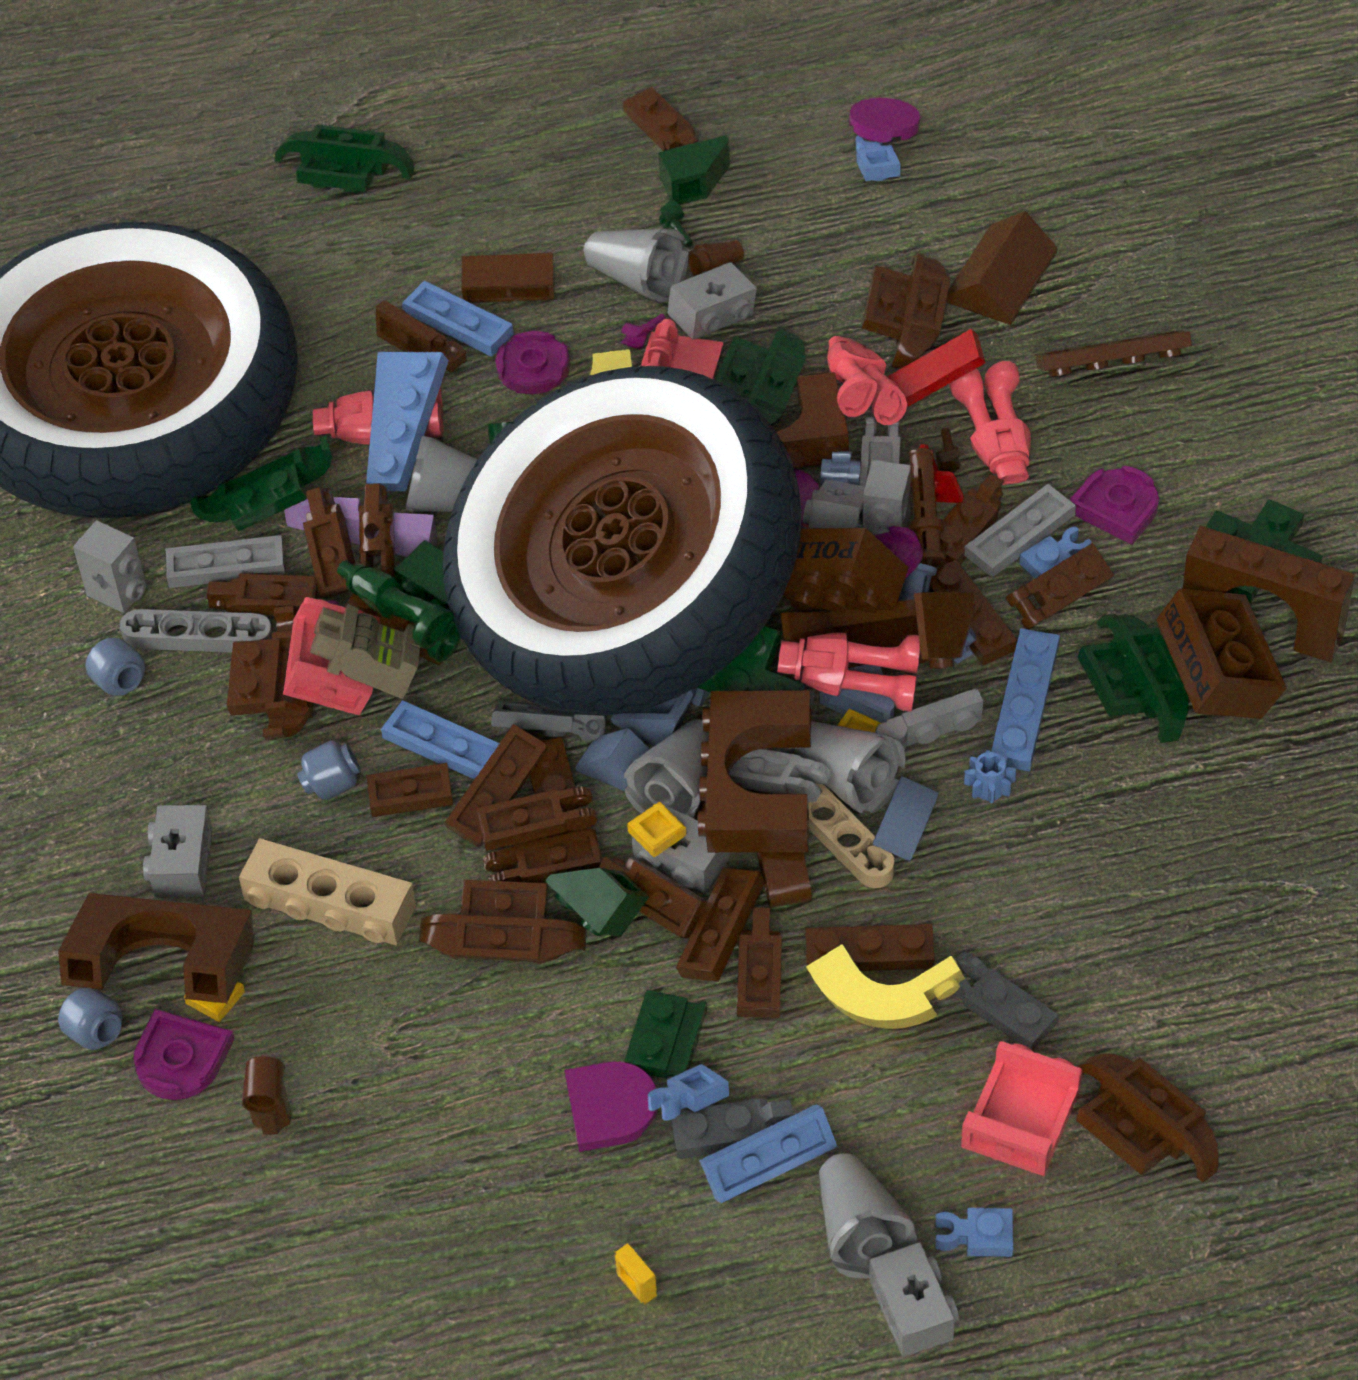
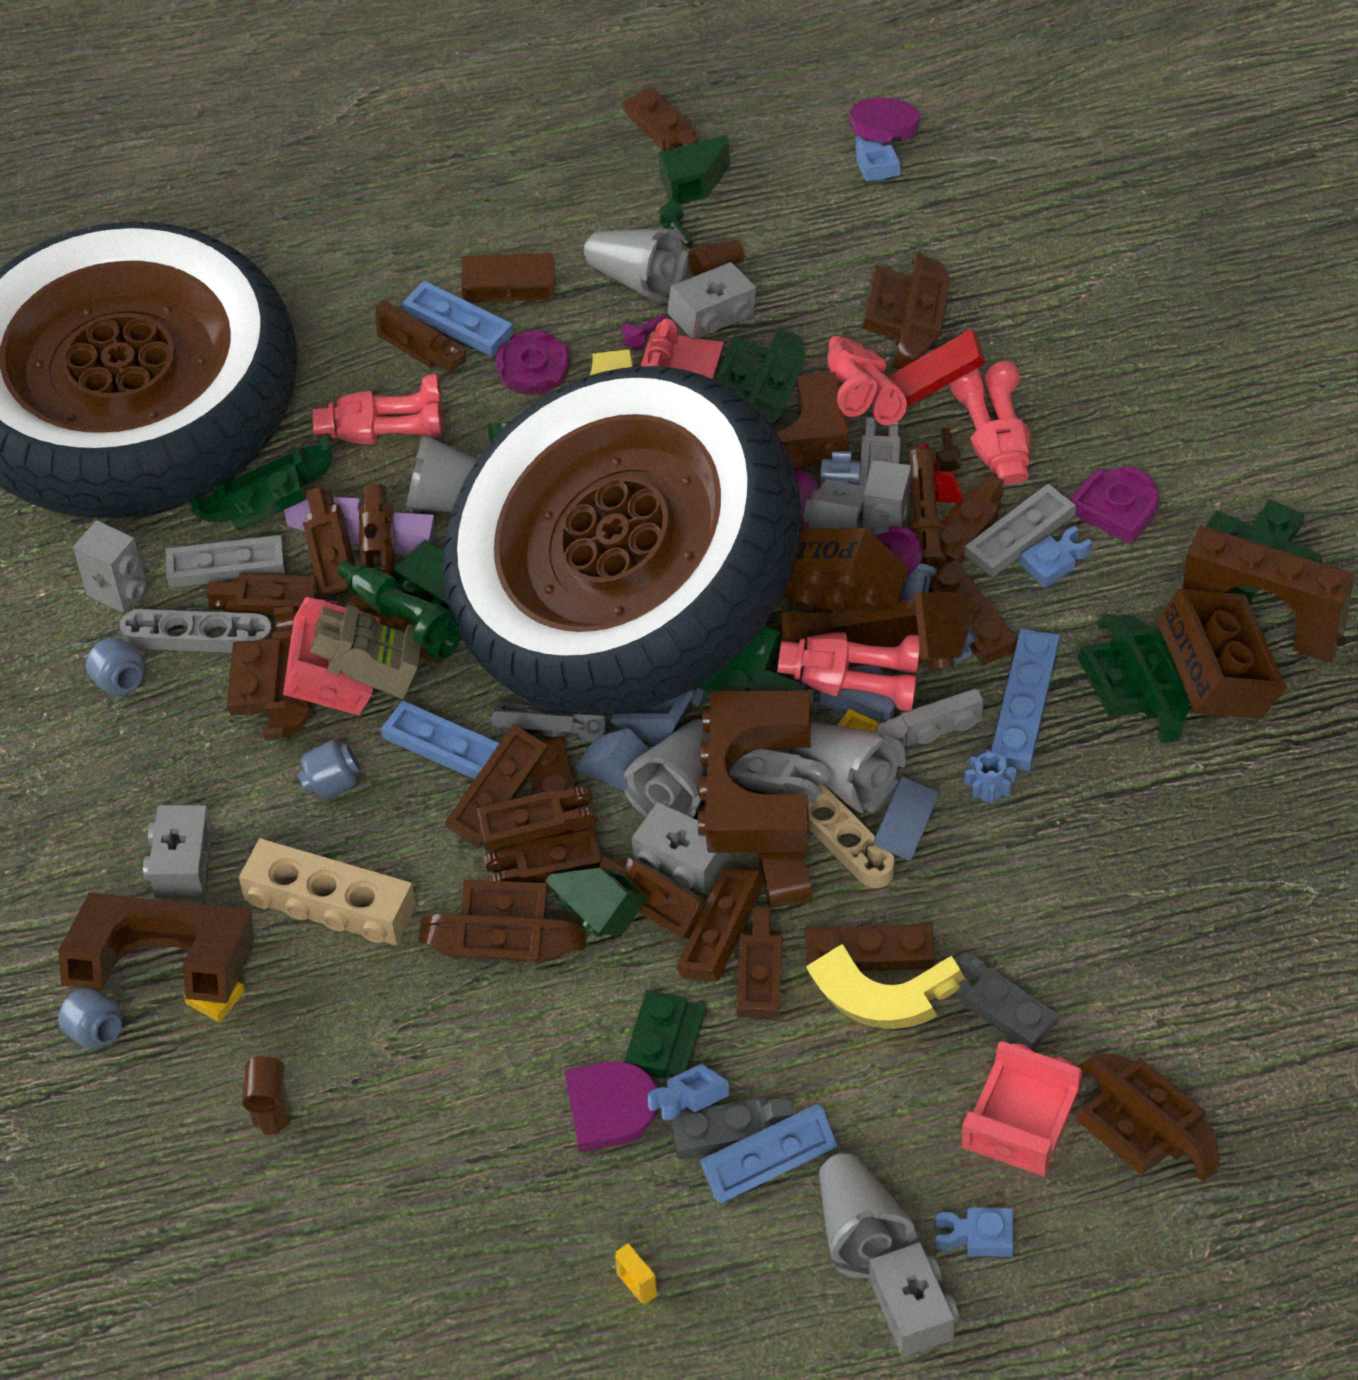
magenta tile [134,1009,235,1100] -> none
dark green plate [274,124,415,193] -> none
medium blue wing [366,352,449,492] -> none
reddish brown plate [366,763,453,817] -> none
yellow tile [627,801,686,858] -> none
reddish brown slope [946,210,1057,325] -> none
reddish brown plate [1005,543,1114,630] -> none
reddish brown plate [1035,330,1192,376] -> none

